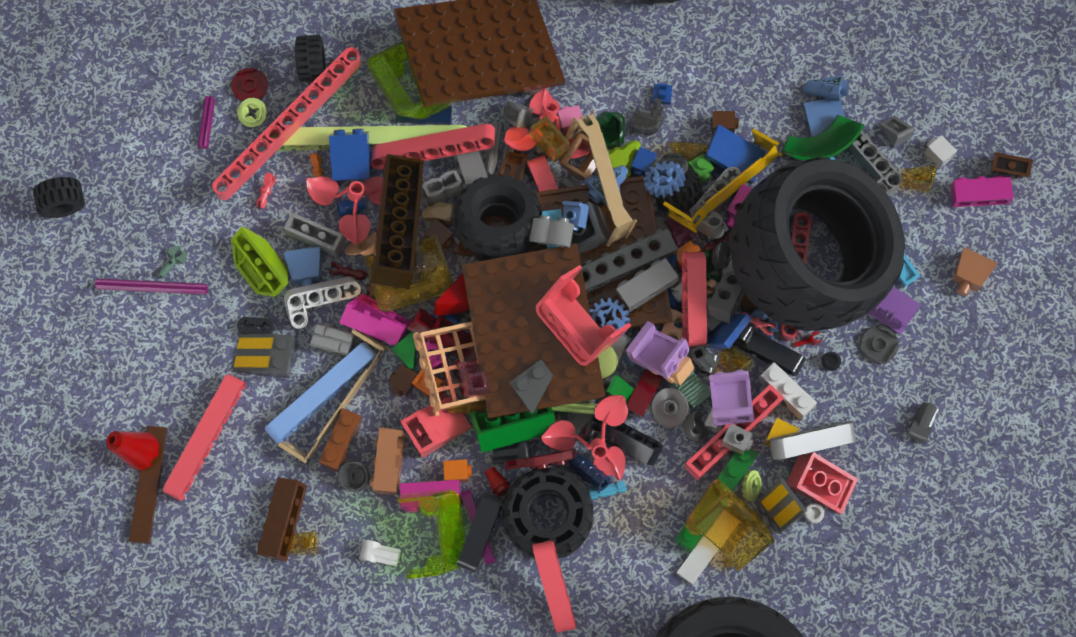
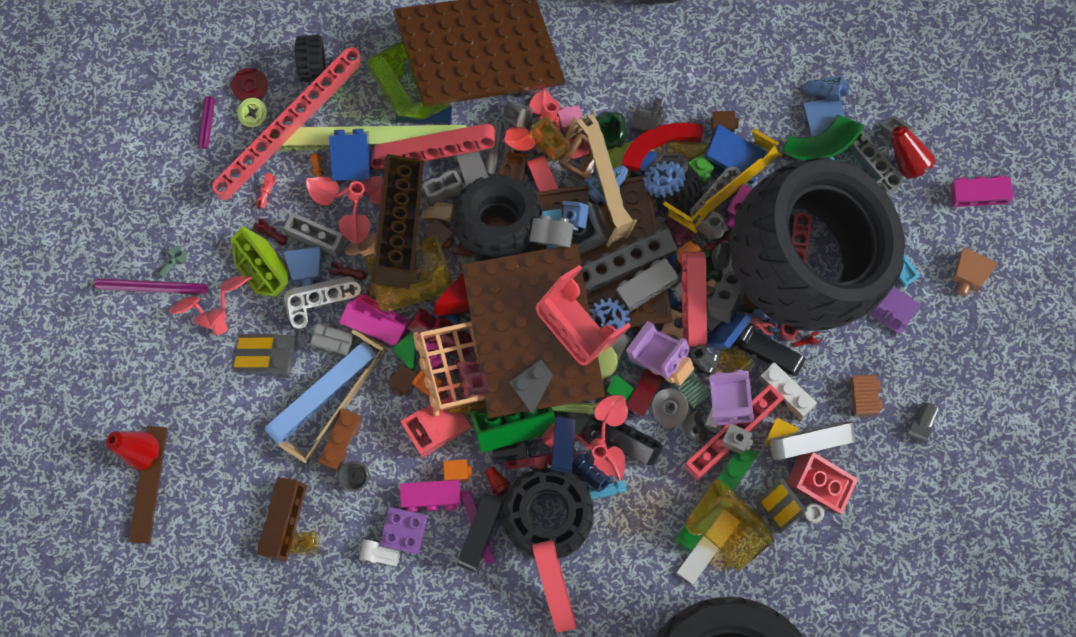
black tyre [33,177,85,218] -> none
coral beam [163,374,246,501] -> none
black beam [237,317,274,334] -> none
blue cone [337,198,366,218] -> none
nougat wedge [370,428,406,496] -> none
clear neon green windscreen [398,489,465,579] -> none
blue tile [652,83,672,105] -> none
yellowish green gear [742,470,762,502] -> none
black plate [821,352,841,371] -> none
dark grey tile [860,326,899,364] -> none
clear yellow slope [900,165,937,193] -> none
white brick [925,135,957,168] -> none
reddish brown brick [990,152,1033,178] -> none
none -> coral plant [168,276,253,335]
none -> dark red piece [253,218,288,245]
none -> medium lavender hinge [380,507,428,554]
none -> dark blue tile [551,416,576,473]
none -> red tile [621,123,703,172]
none -> nougat brick [850,374,883,417]
none -> red cone [890,126,936,179]

